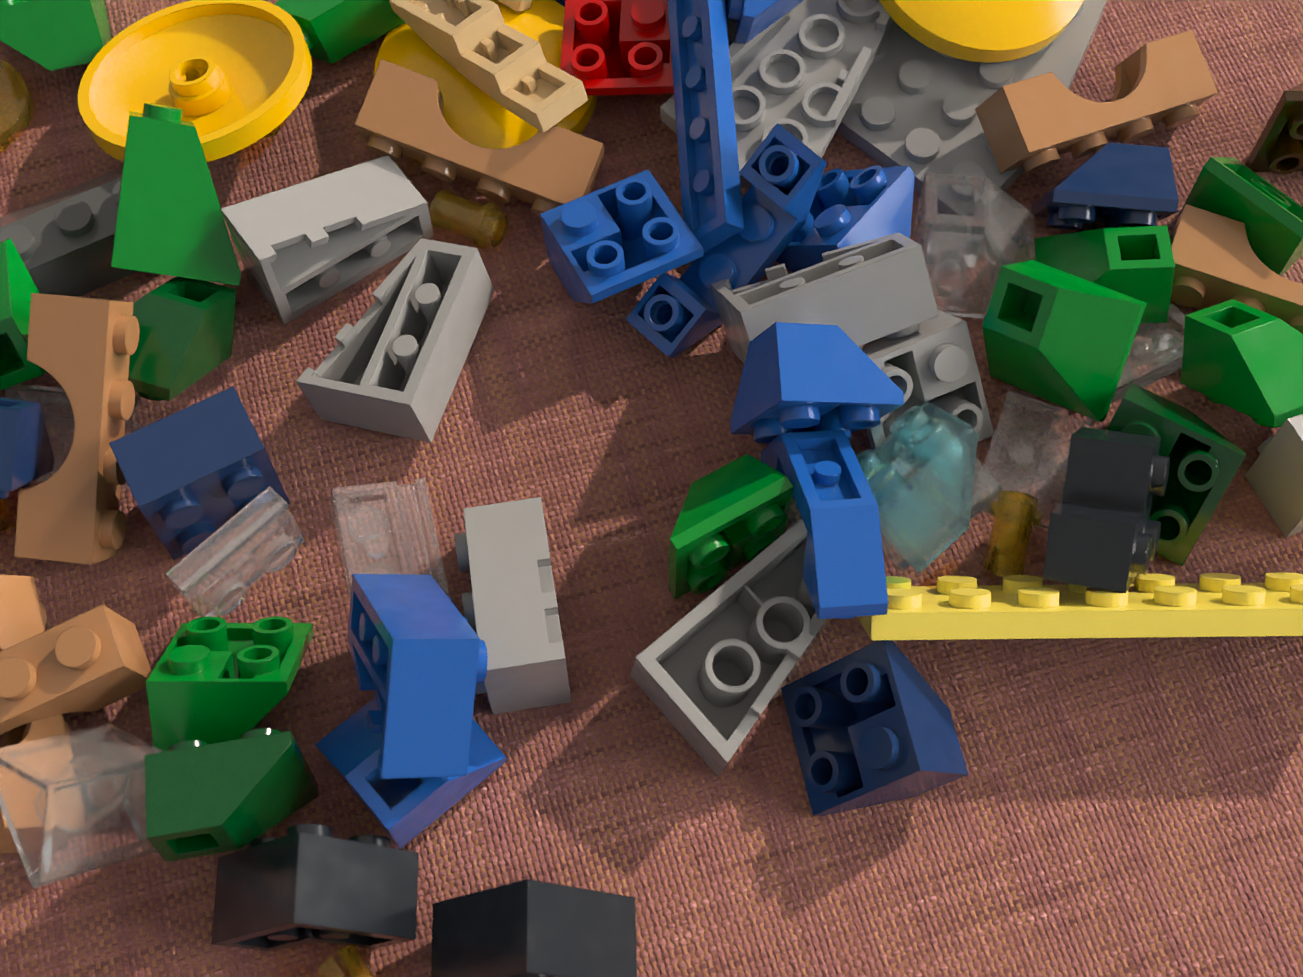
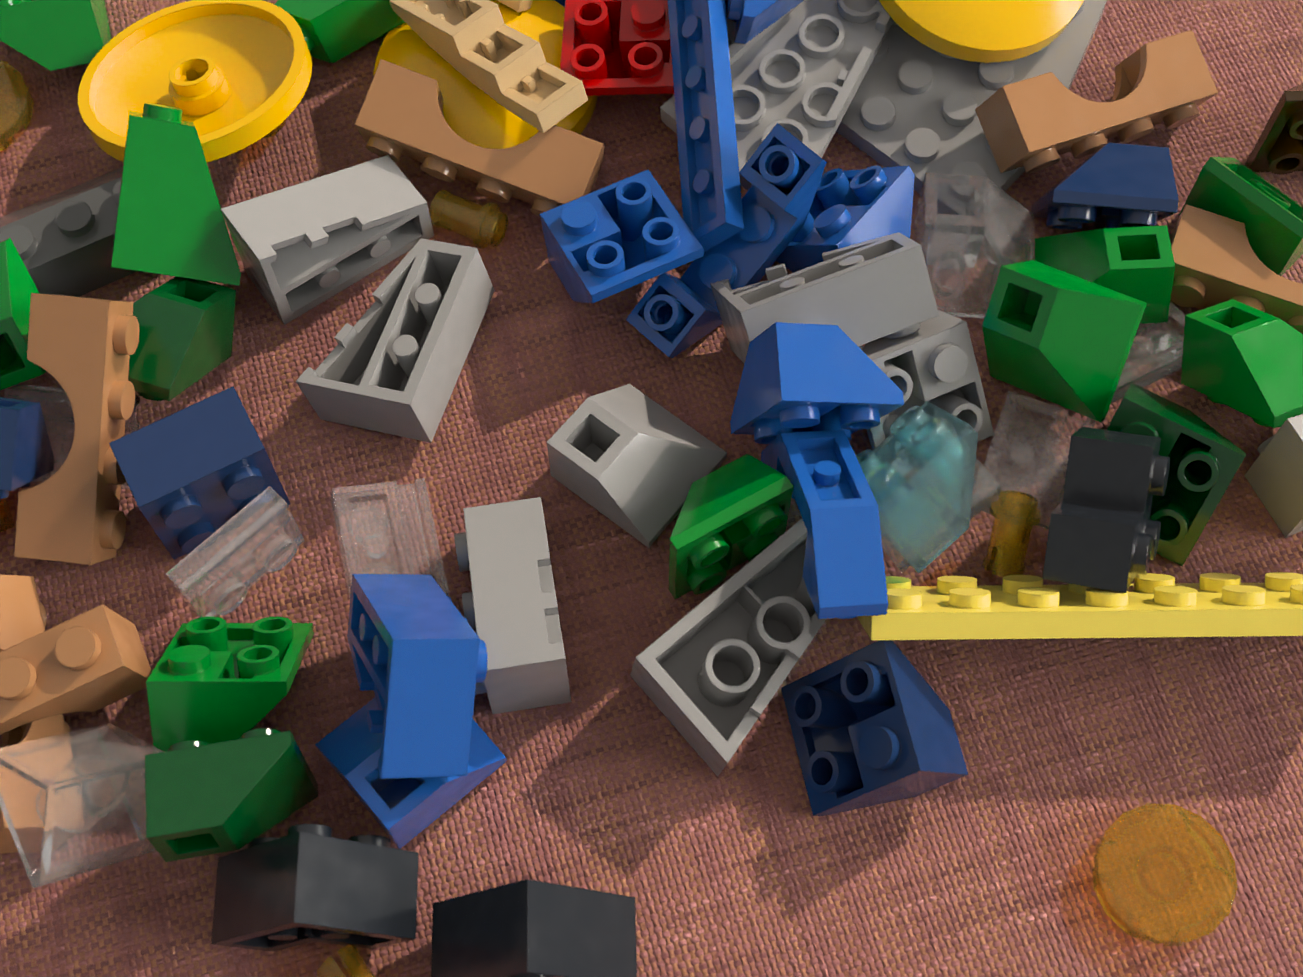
none -> light grey slope [547,384,727,548]
none -> clear yellow tile [1092,803,1238,947]

